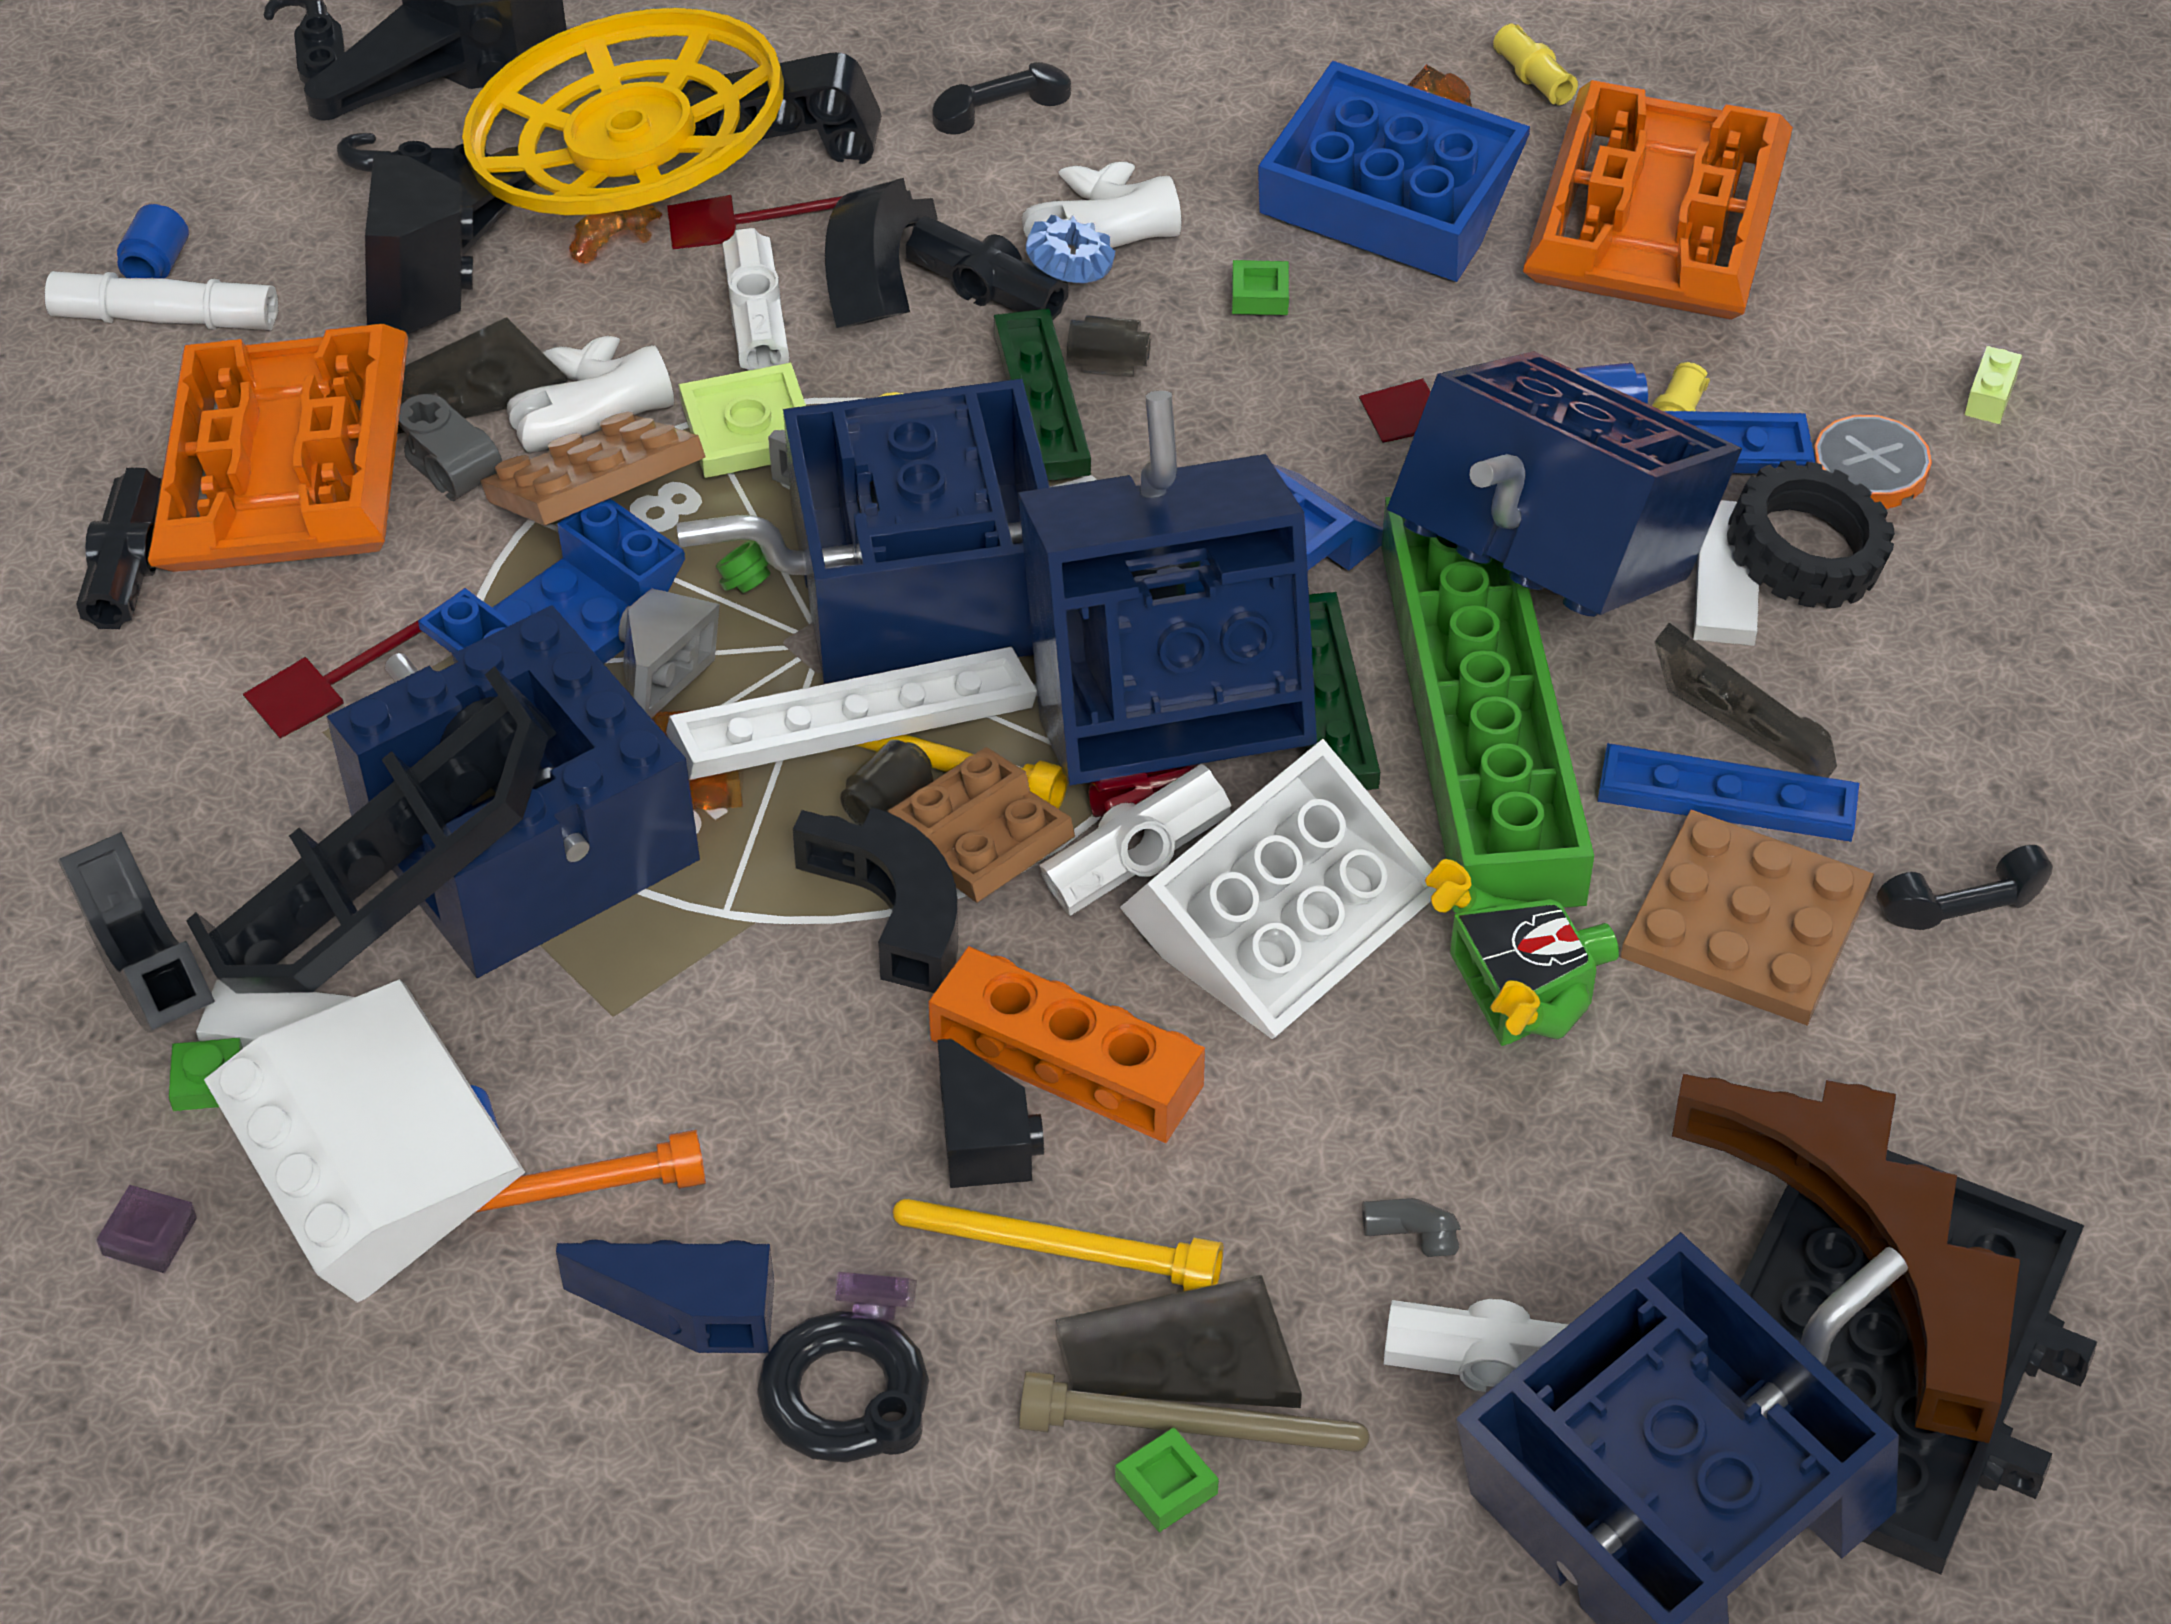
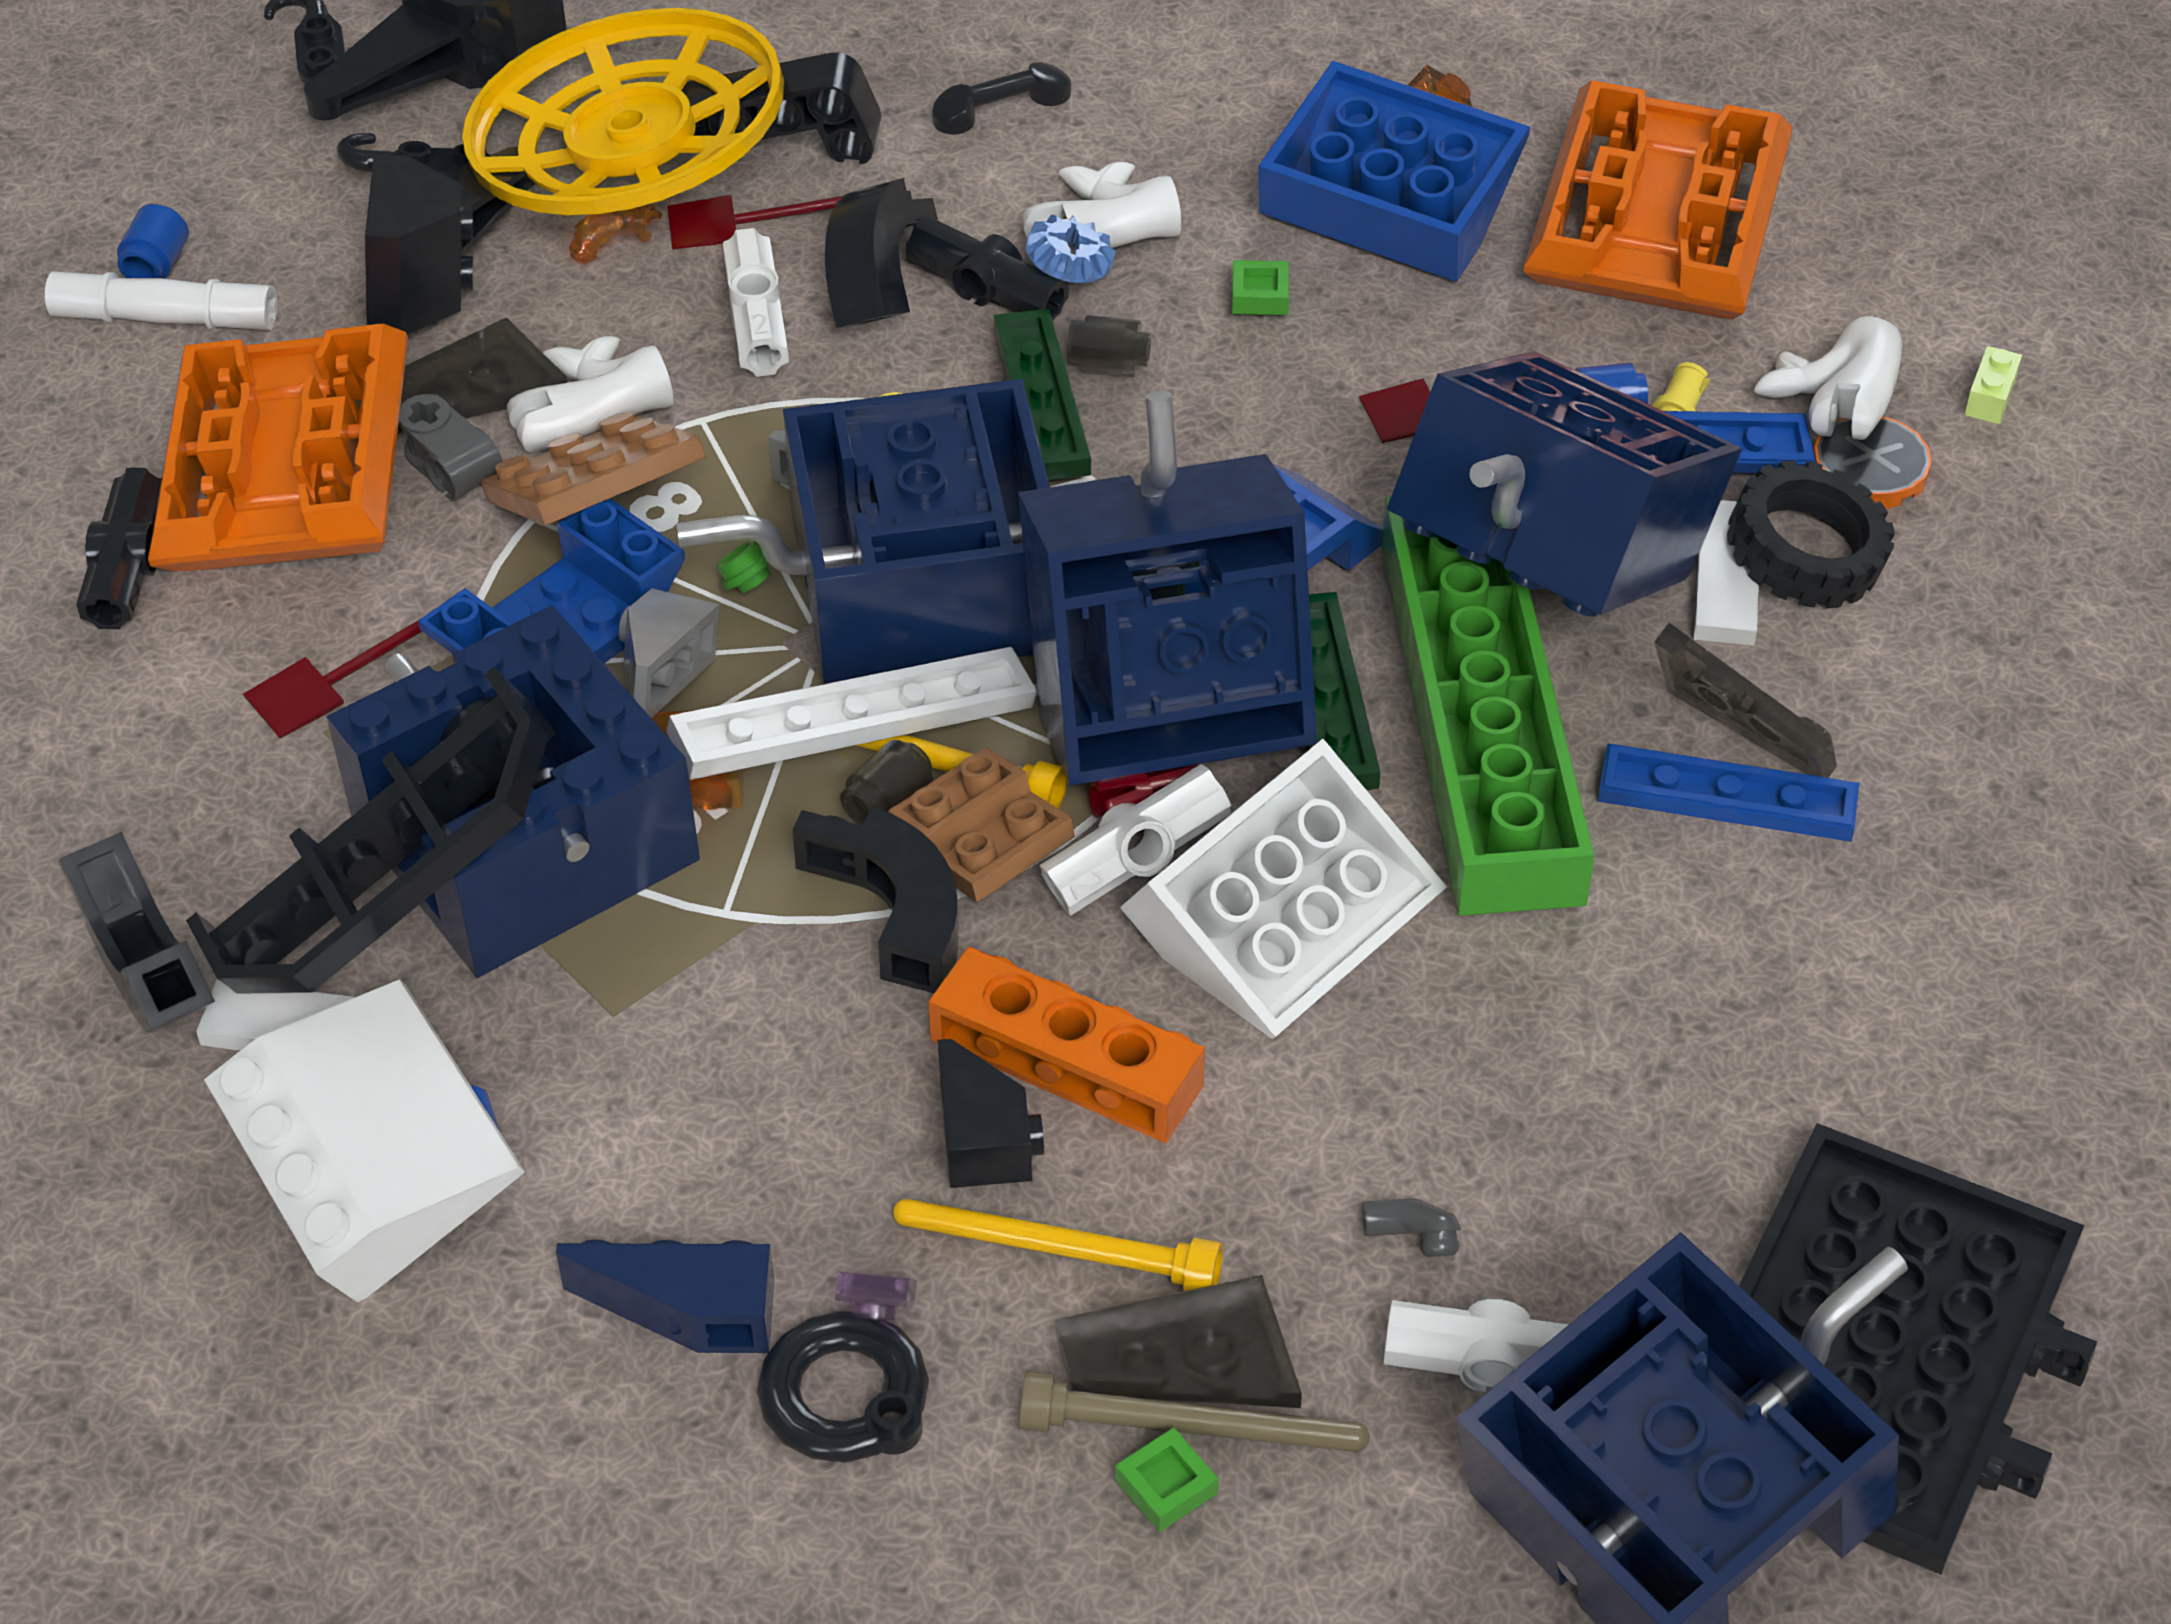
clear purple plate [96,1185,197,1274] -> none
bright green plate [169,1038,243,1111] -> none
orange piece [475,1130,706,1213] -> none
yellowish green plate [679,363,806,478] -> none
torso [1425,859,1619,1046] -> none
light yellow pin [1493,23,1578,105] -> none
medium nougat plate [1620,810,1874,1026] -> none
reddish brown arch [1672,1074,2020,1443] -> none
black bar [1876,845,2053,930] -> none
none -> white piece [1754,316,1903,440]

